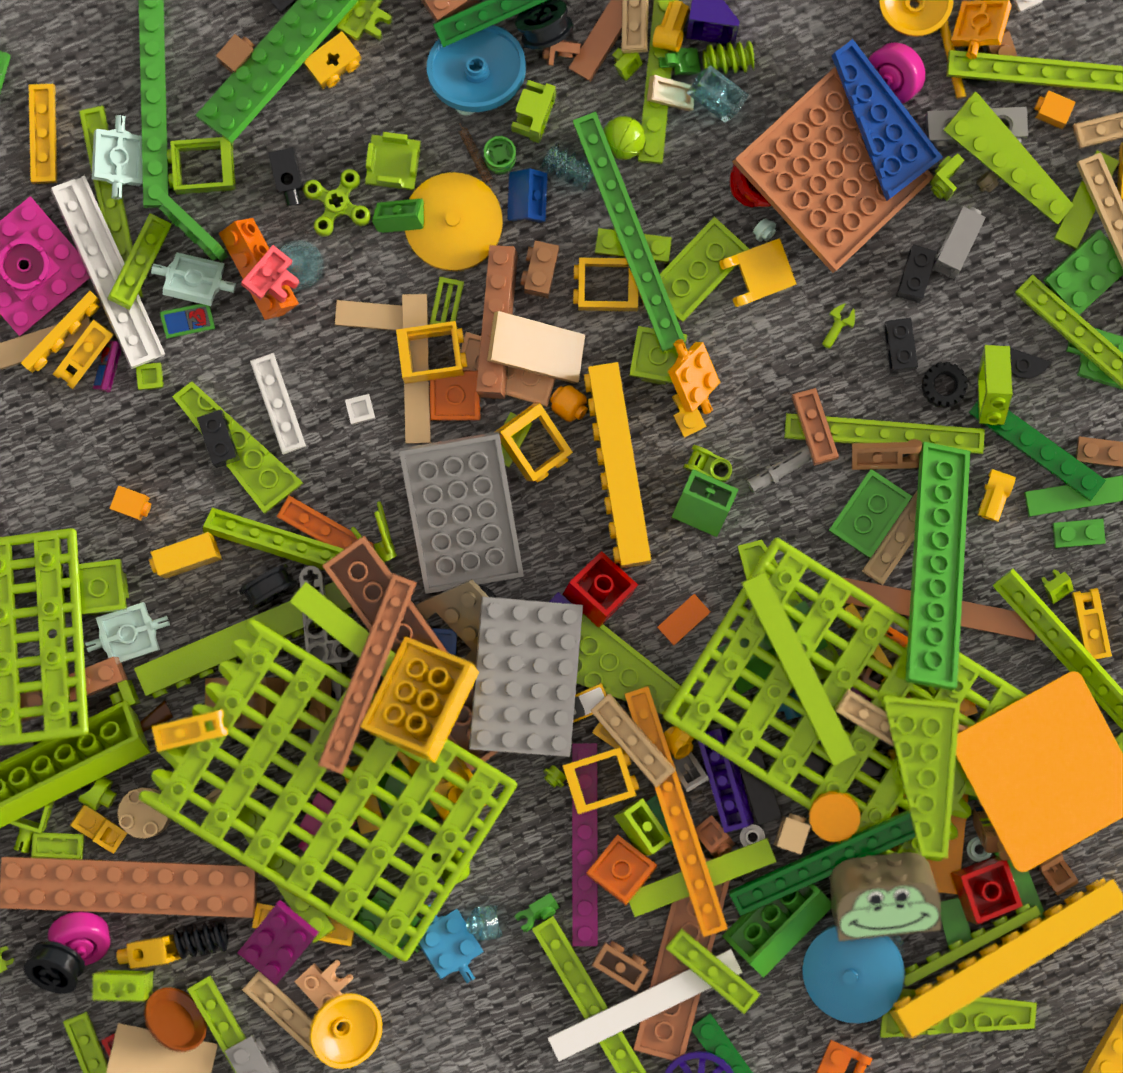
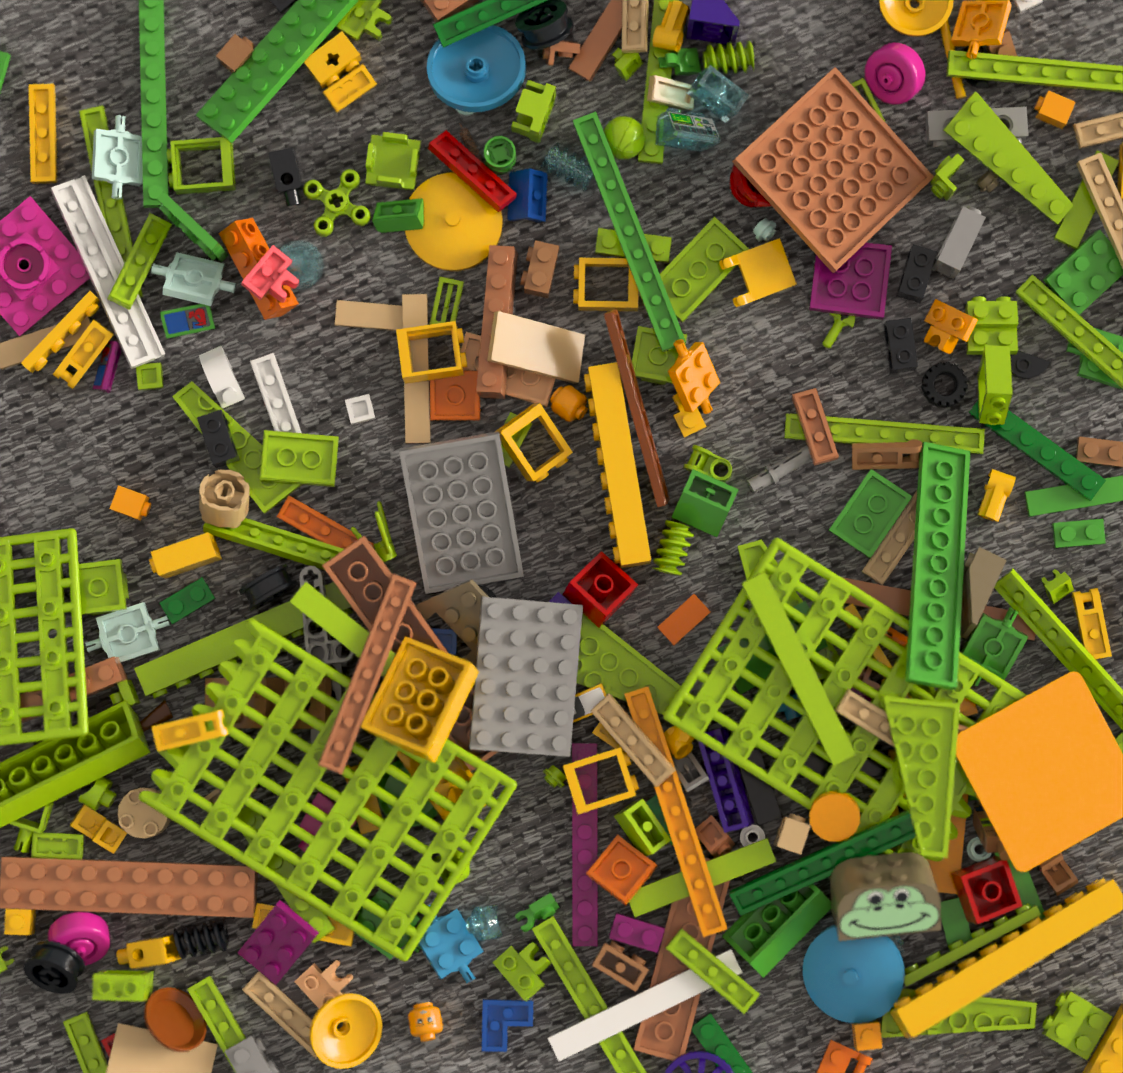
blue wing [831,39,943,201] -> none
none -> yellow brick [4,909,36,935]
none -> green plate [160,577,216,625]
none -> white brick [199,346,245,409]
none -> tan brick [199,469,250,528]
none -> lime tile [260,430,339,487]
none -> yellow plate [322,64,377,113]
none -> light orange head [408,1002,443,1042]
none -> red plate [428,130,517,213]
none -> blue plate [482,999,533,1052]
none -> lime plate [493,942,551,1001]
none -> dark orange tile [604,309,670,507]
none -> magenta brick [609,912,665,953]
none -> lime piece [652,520,694,576]
none -> clear light blue slope [655,108,720,152]
none -> magenta plate [809,242,892,320]
none -> light orange brick [851,1020,883,1051]
none -> light orange plate [924,299,978,354]
none -> dark tan slope [961,547,1007,639]
none -> bright green plate [961,607,1028,686]
none -> lime plate [965,296,1018,355]
none -> lime plate [1042,990,1112,1060]

